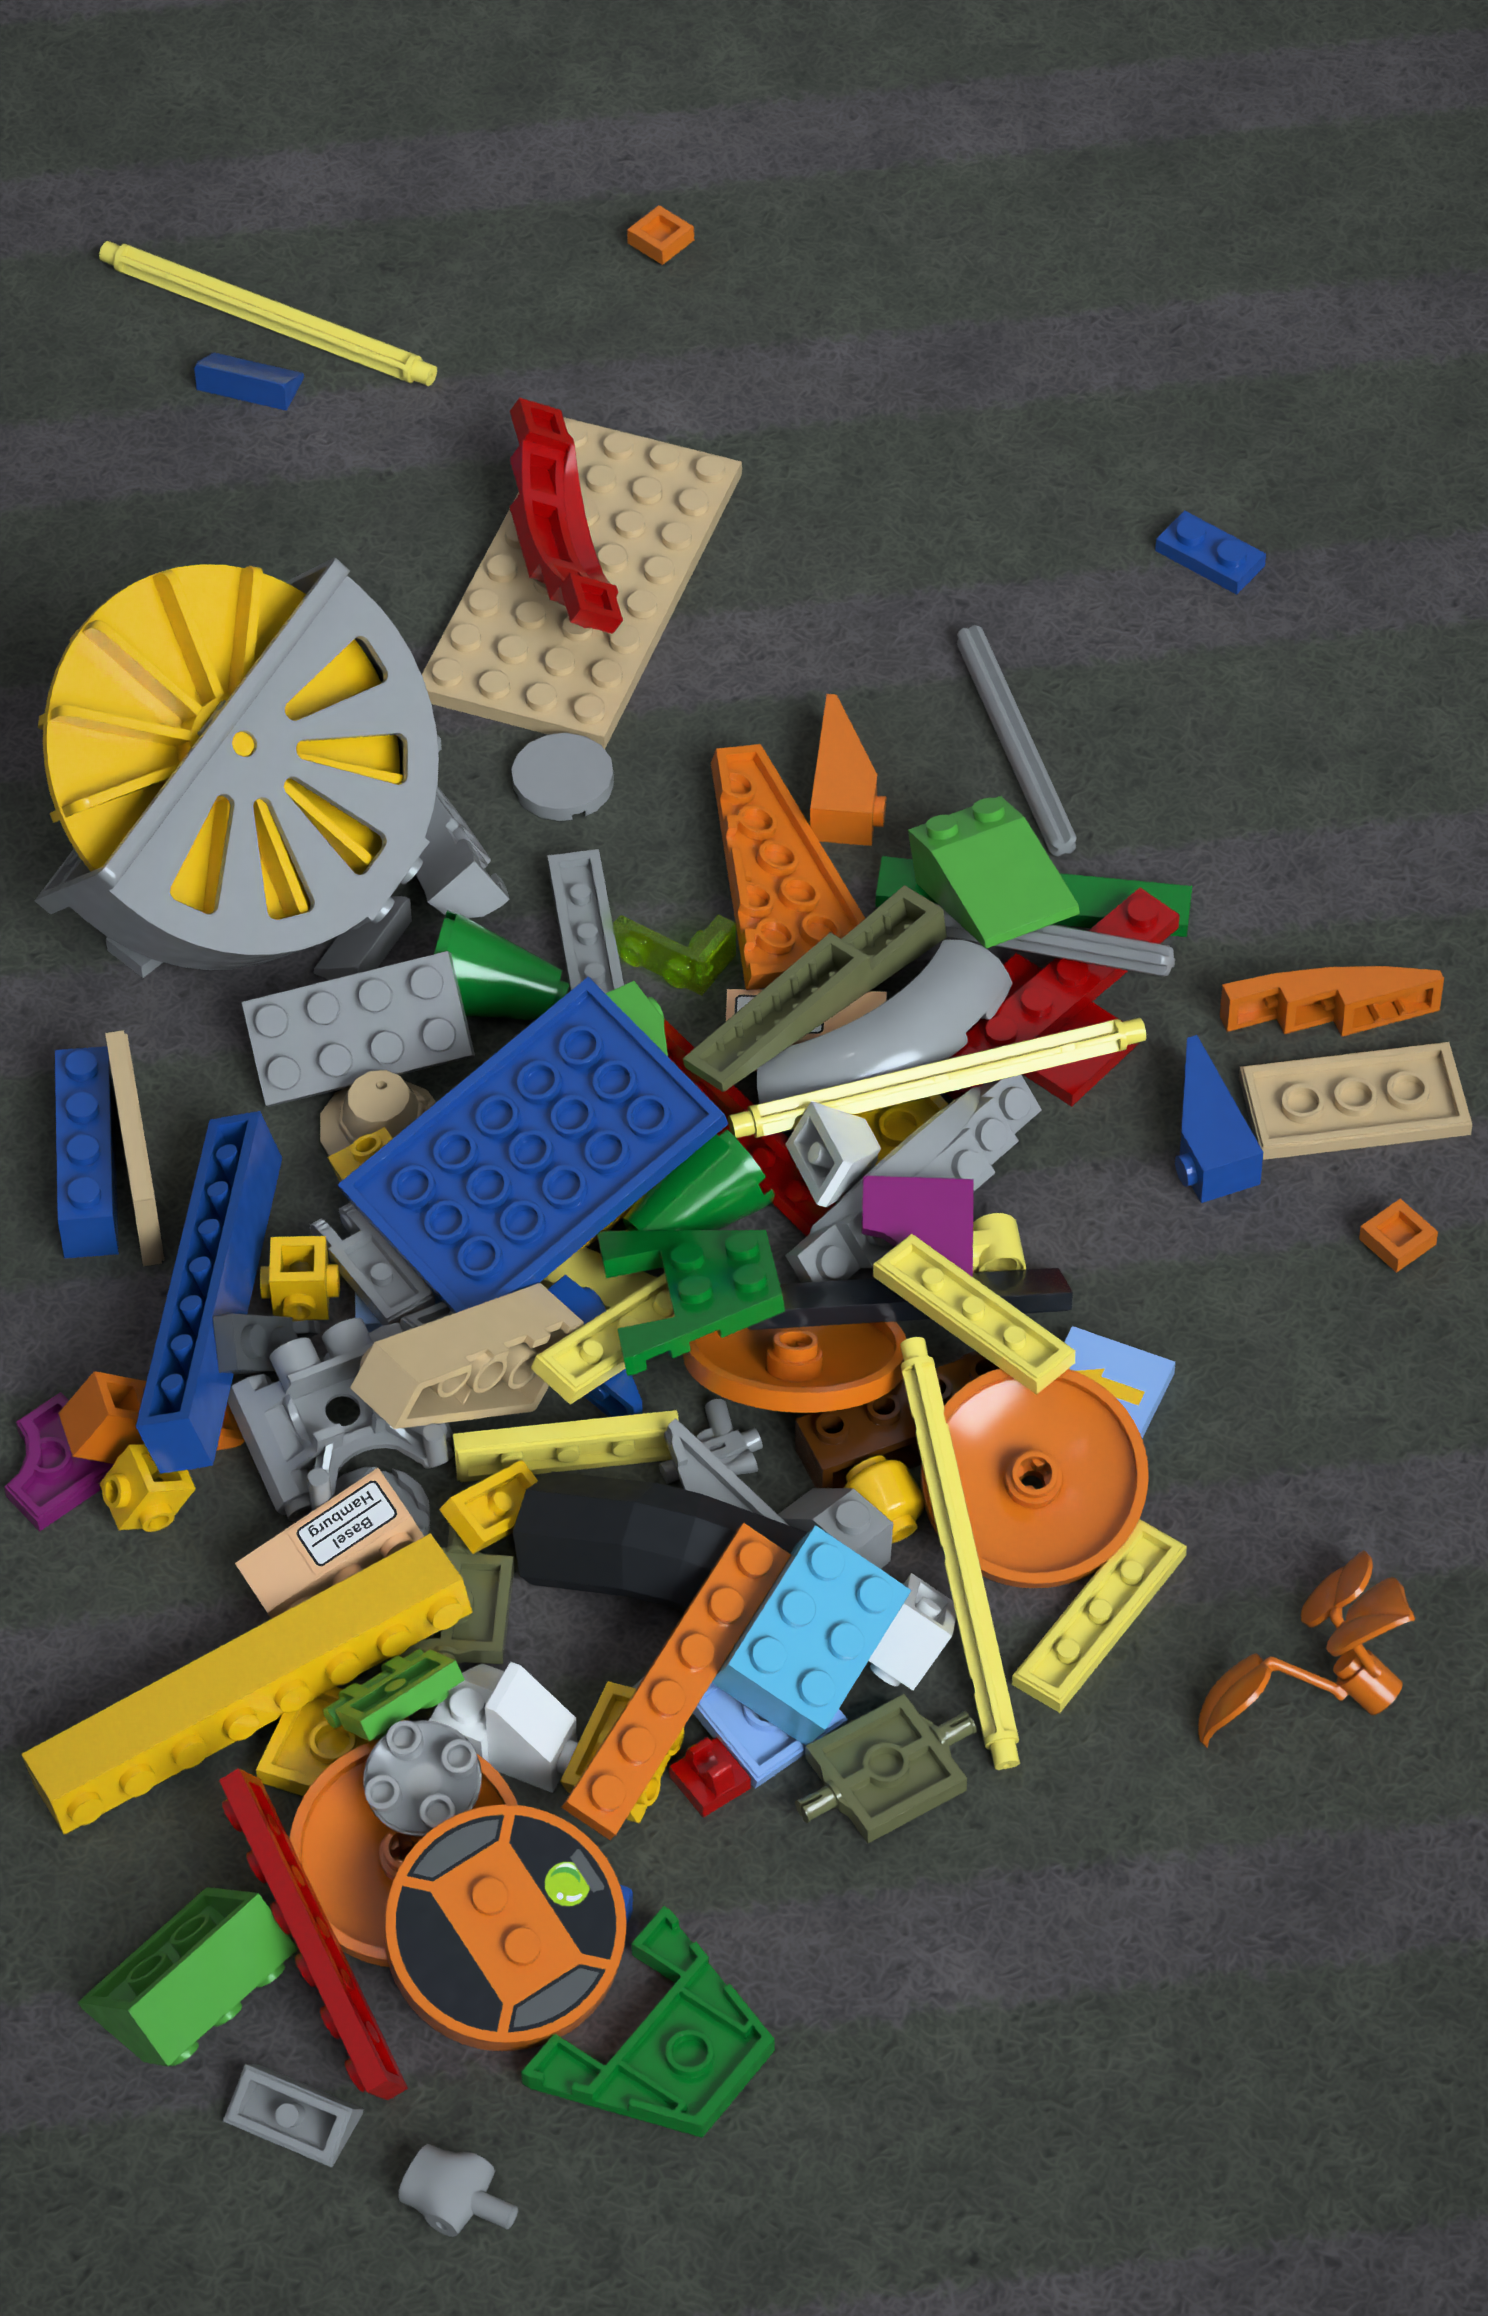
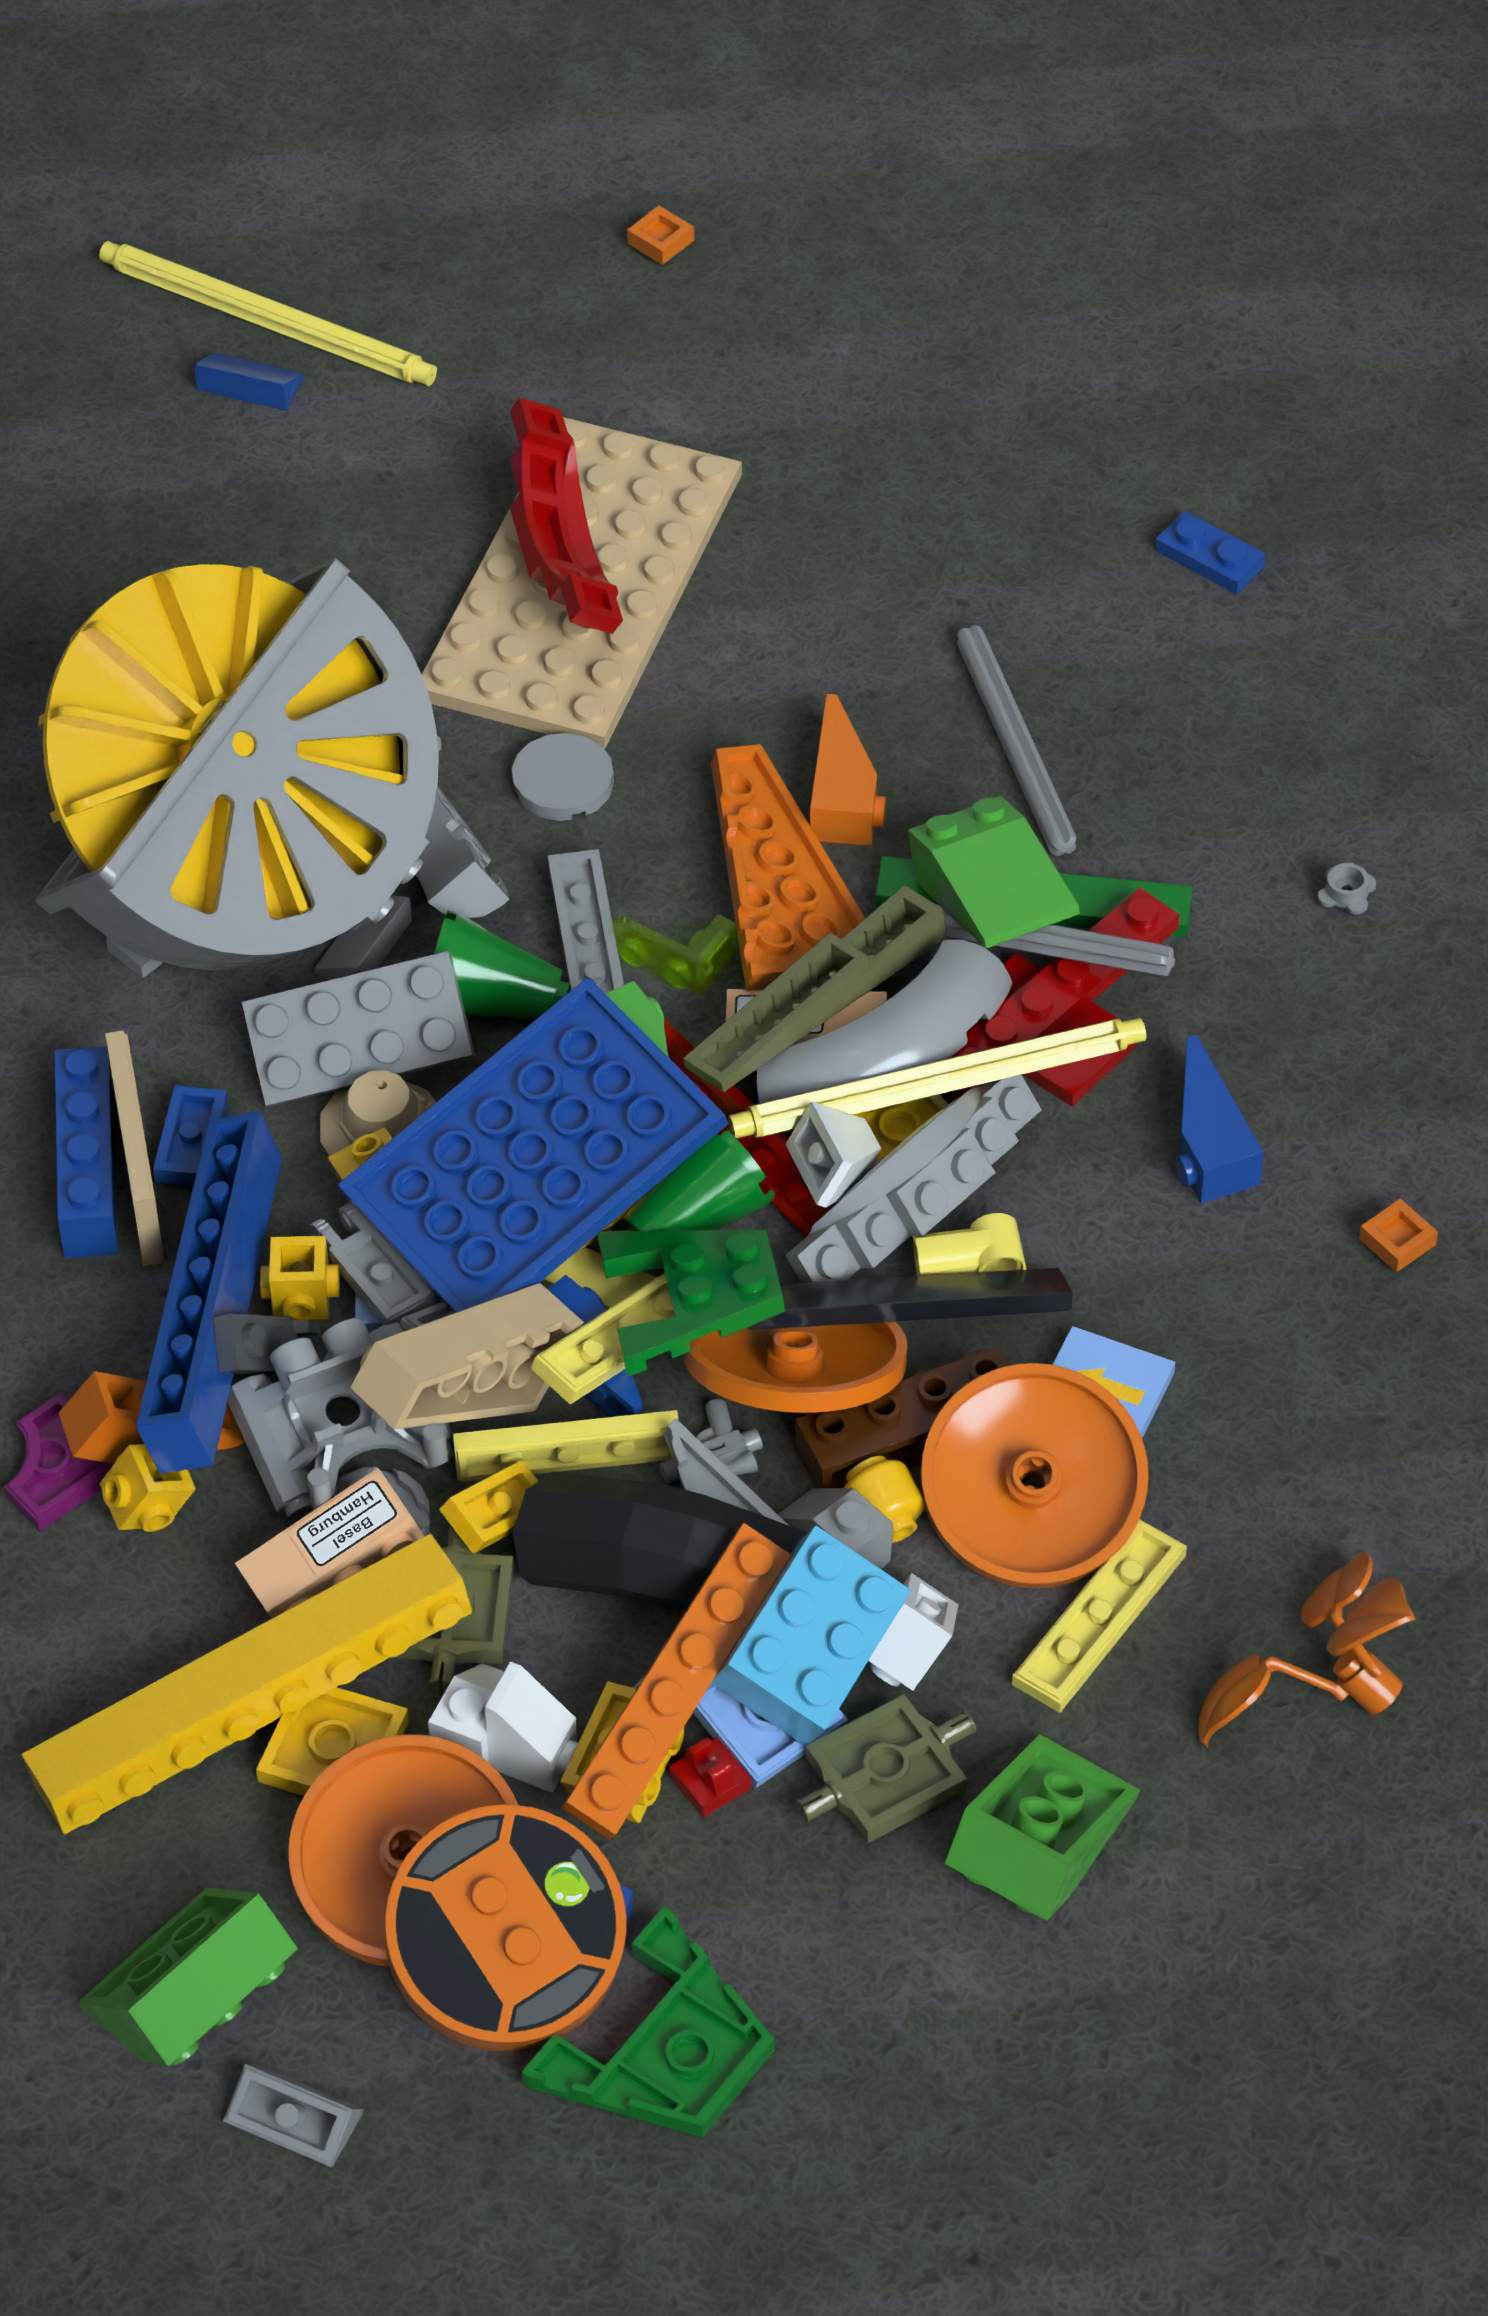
red plate [219,1768,408,2100] -> none
bright green plate [323,1649,465,1741] -> none
light grey dish [363,1720,482,1837] -> none
light grey piece [399,2144,518,2237] -> none
magenta tile [862,1176,974,1277] -> none
light yellow tile [873,1234,1075,1395] -> none
light yellow piece [900,1337,1020,1770] -> none
orange slope [1219,966,1444,1037] -> none
tan tile [1239,1042,1472,1160] -> none
none -> blue plate [153,1085,229,1186]
none -> bright green slope [945,1734,1140,1921]
none -> light grey plate [1318,863,1376,915]

